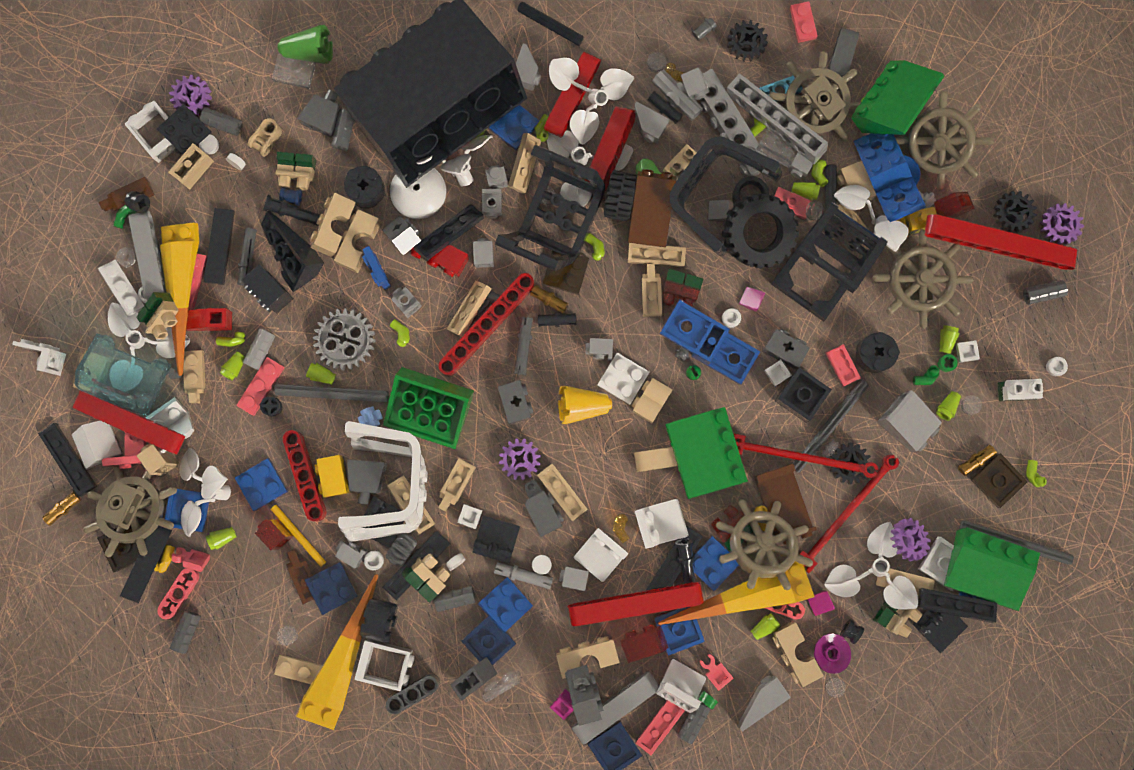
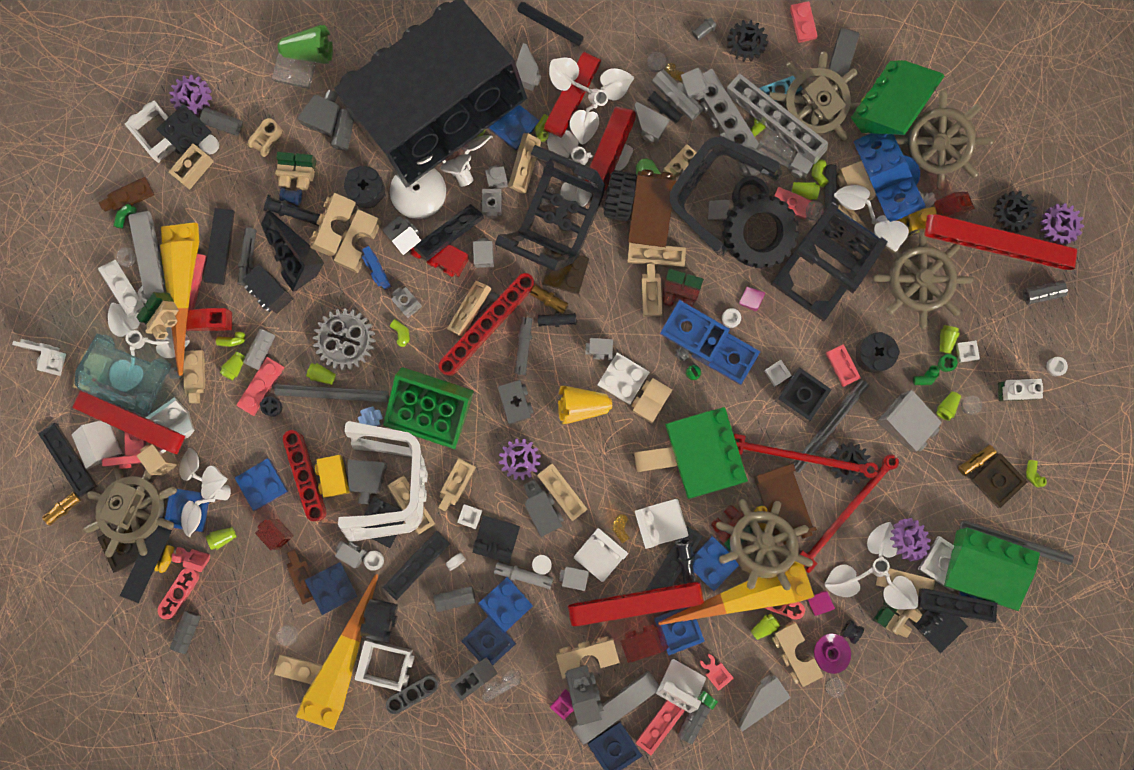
black wheel [125,191,150,213] -> none
white tile [226,153,246,170] -> none
yellow bar [270,505,327,567] -> none
dark grey gear [386,533,417,567] -> none
tan hips [402,553,451,603] -> none
lime arm [585,233,605,261] -> none
dark grey brick [763,329,810,370] -> none

